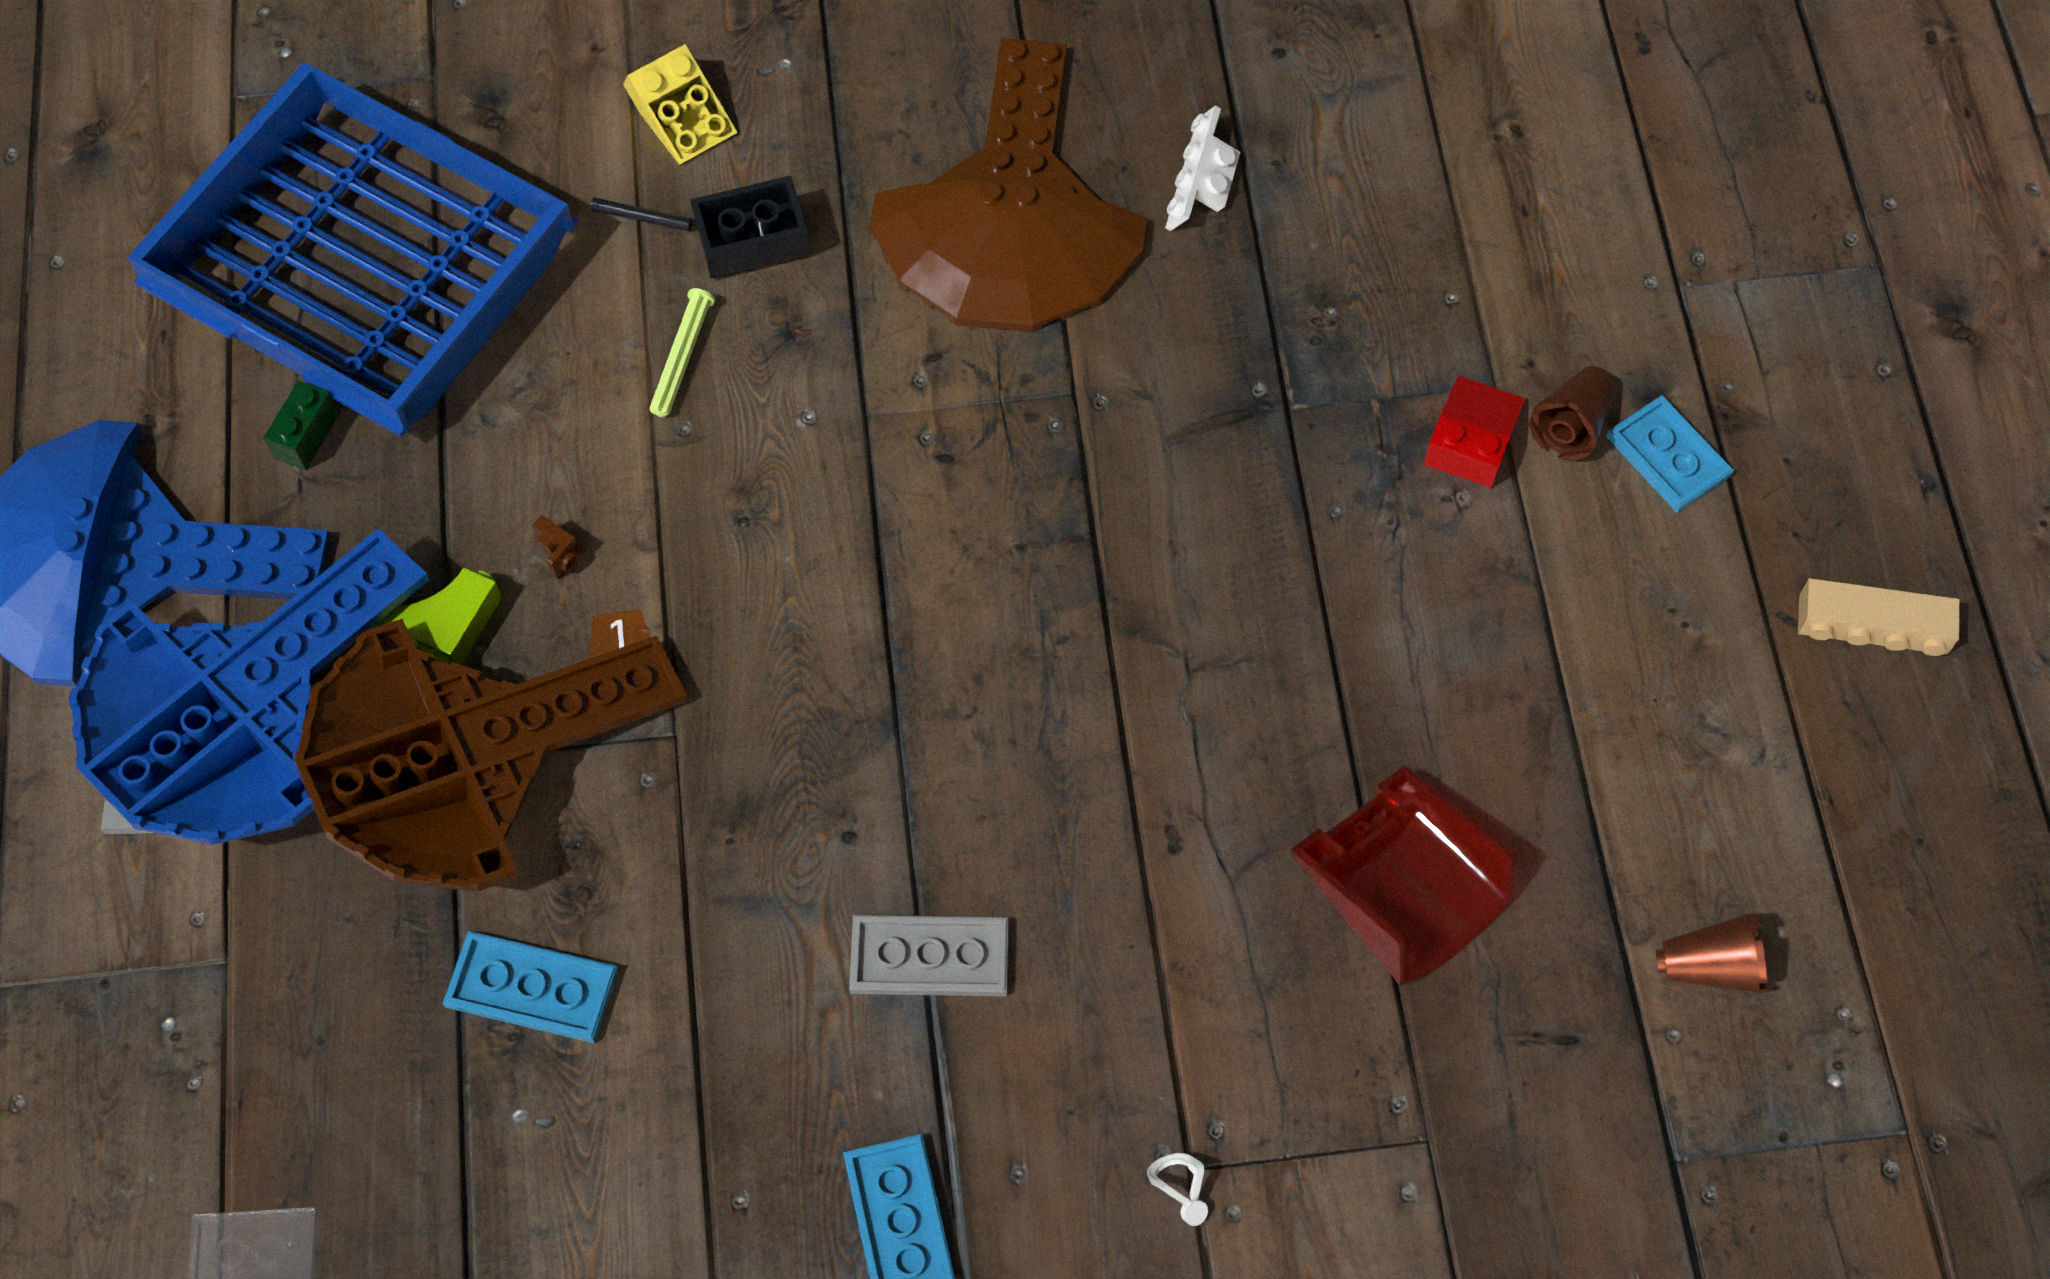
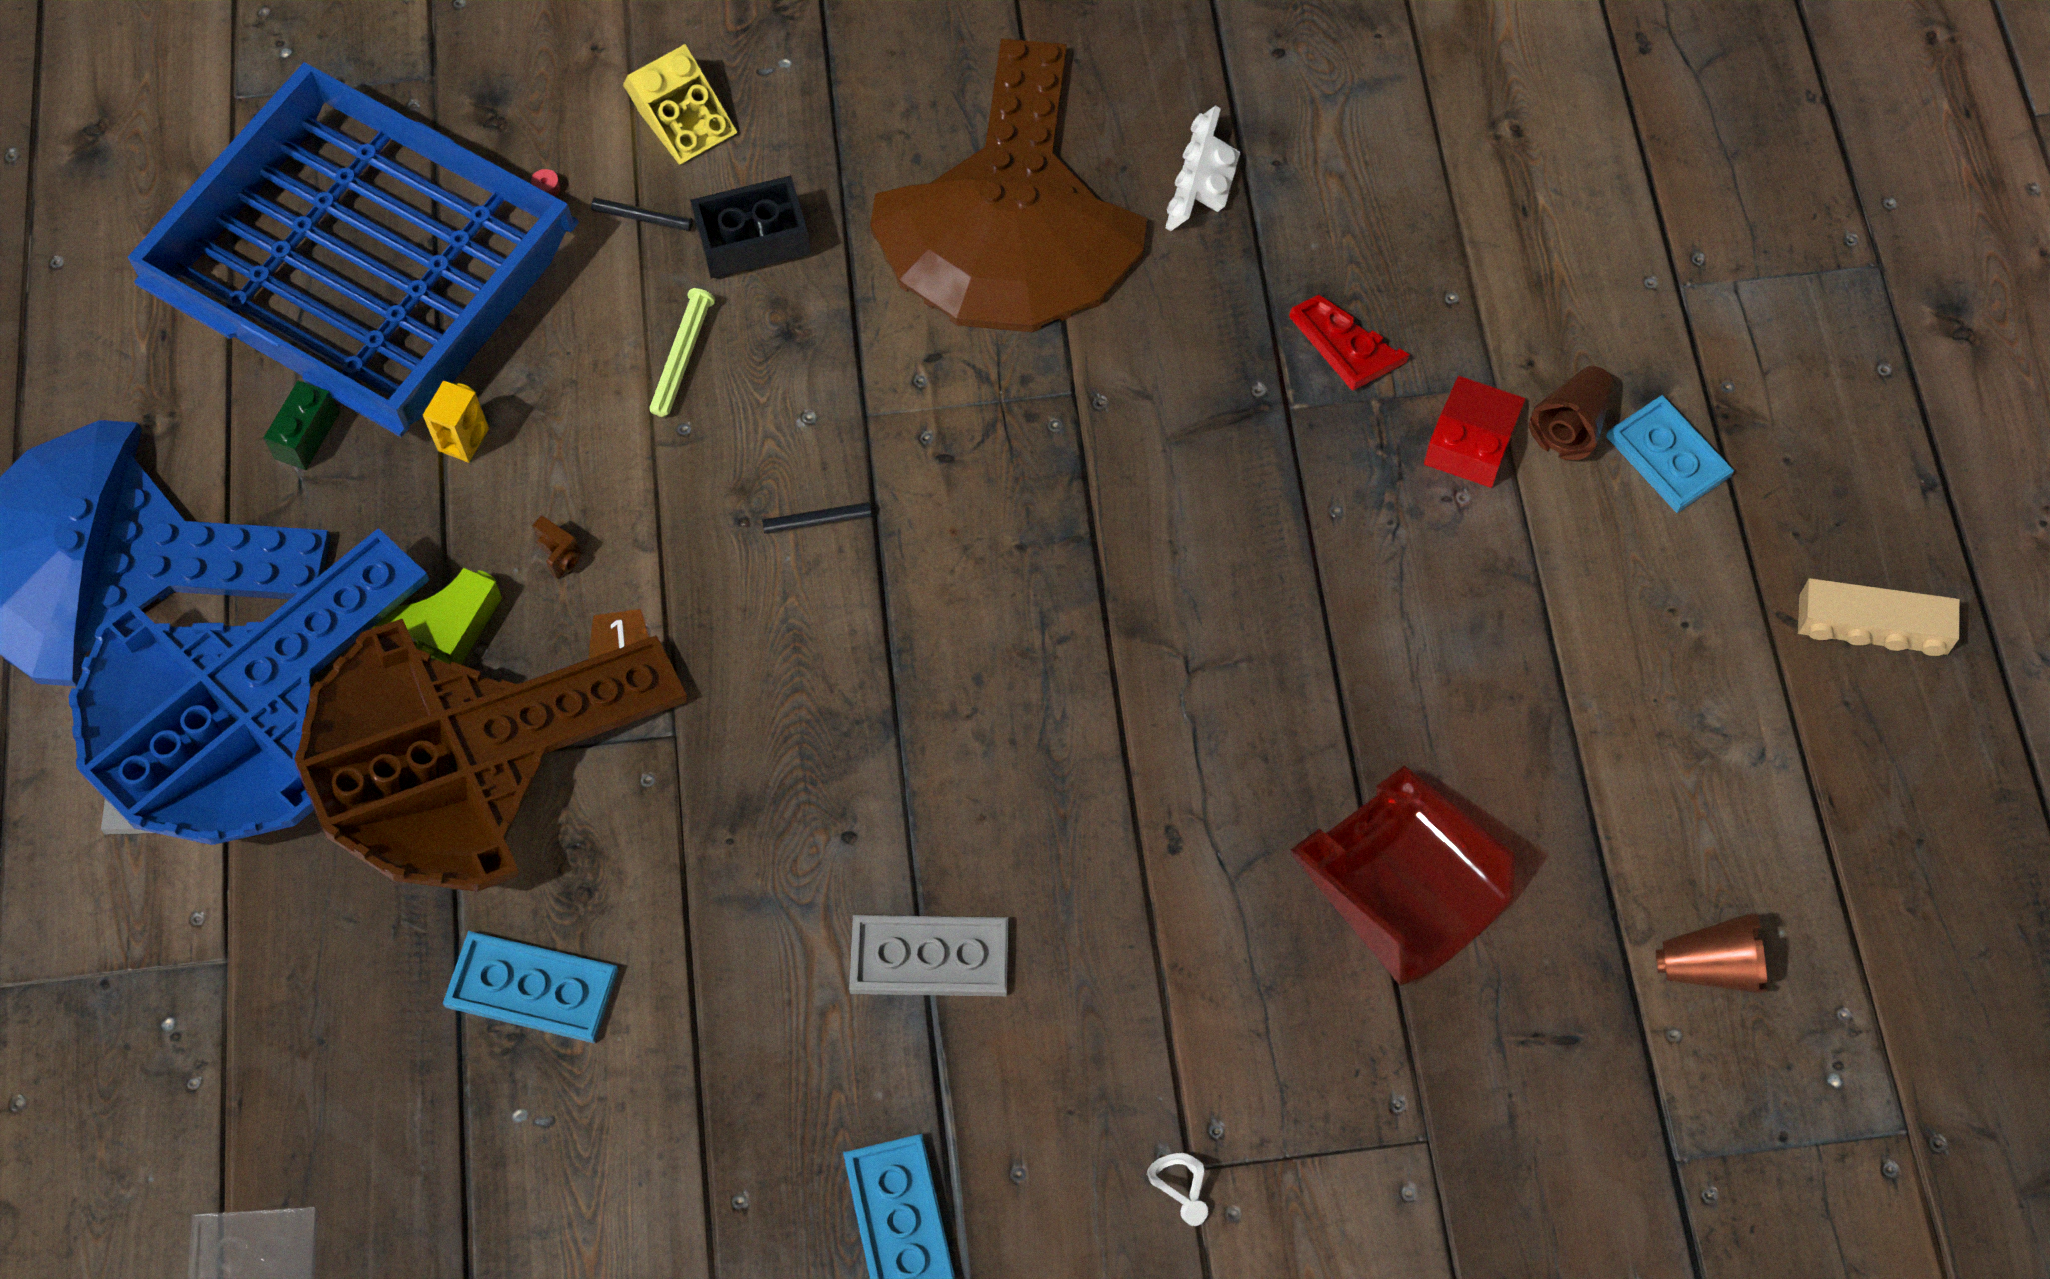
none -> yellow brick [423,380,489,463]
none -> coral piece [531,169,560,197]
none -> black bar [762,502,872,534]
none -> red wing [1289,294,1410,391]

